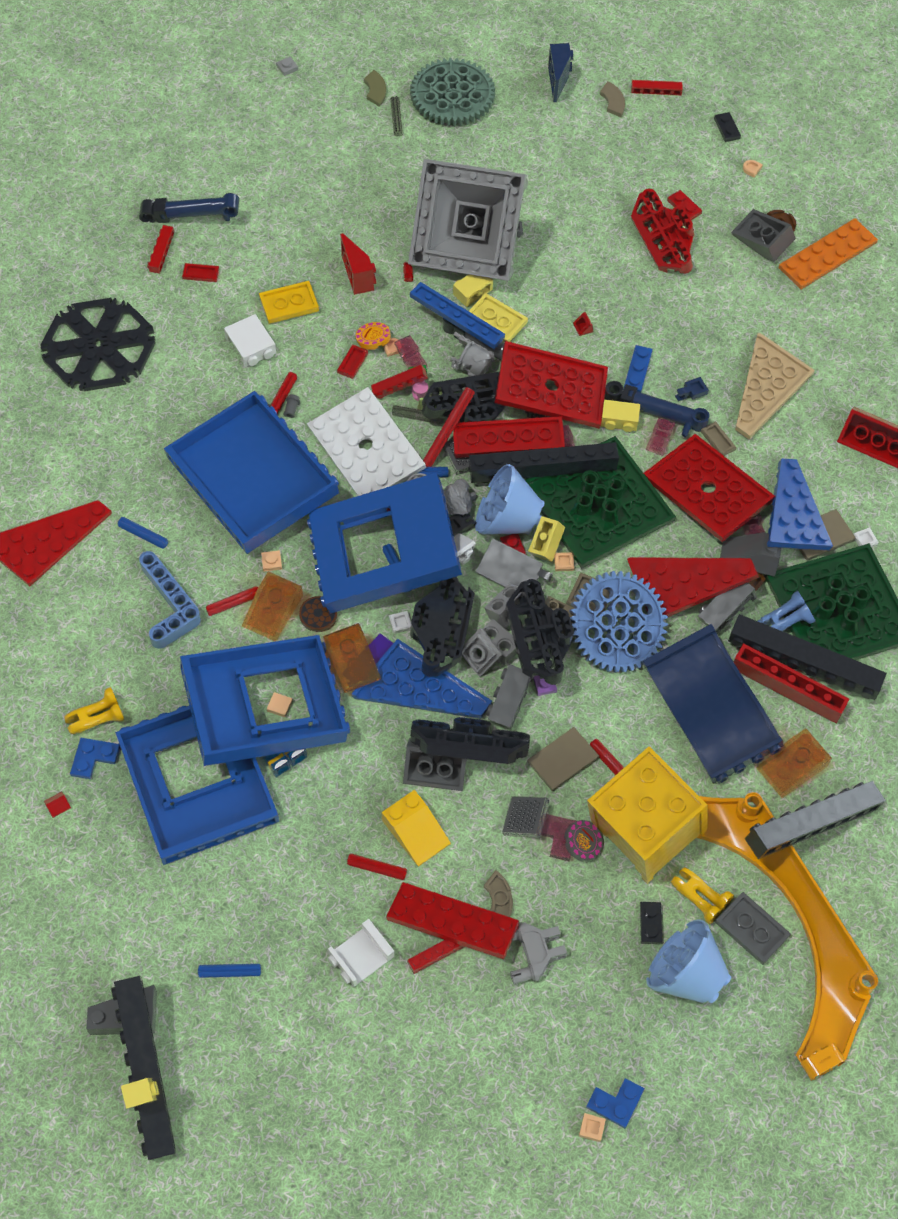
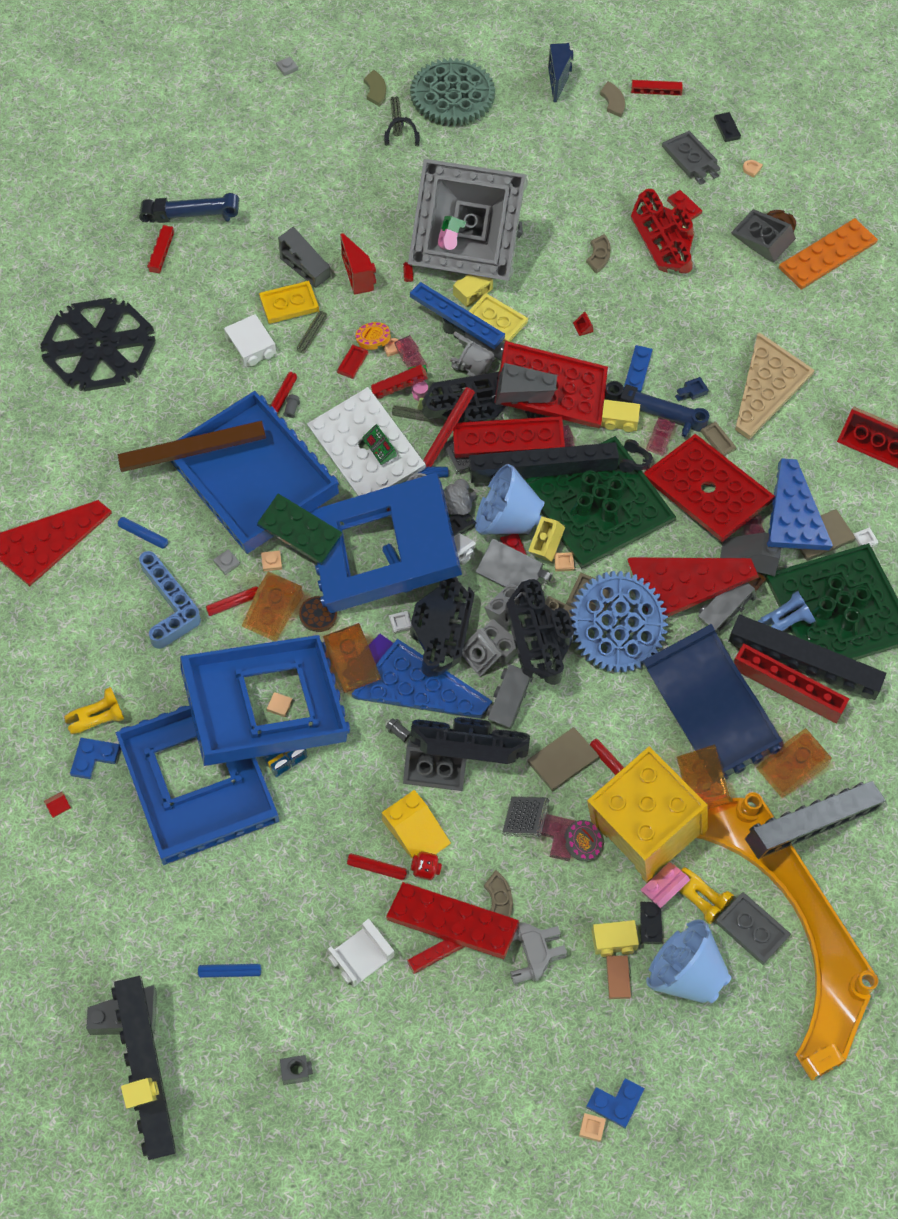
red tile [182,263,219,282] -> none
medium lavender plate [533,676,557,696] -> none
none -> reddish brown tile [117,421,266,472]
none -> light grey plate [213,549,240,575]
none -> dark green plate [257,493,342,565]
none -> dark grey wedge [278,226,331,288]
none -> dark grey brick [280,1055,313,1085]
none -> clear smoke axle [297,311,327,354]
none -> slope [362,424,397,465]
none -> black piece [384,117,420,146]
none -> dark grey pin [386,718,411,742]
none -> red head [410,851,442,881]
none -> leg [438,216,466,250]
none -> dark grey wedge [495,363,557,405]
none -> dark tan tile [586,234,611,273]
none -> light yellow brick [592,920,639,957]
none -> nougat tile [606,956,631,999]
none -> black piece [619,439,653,472]
none -> bright pink plate [641,862,690,908]
none -> dark grey tile [662,131,720,185]
none -> clear orange slope [677,744,733,809]

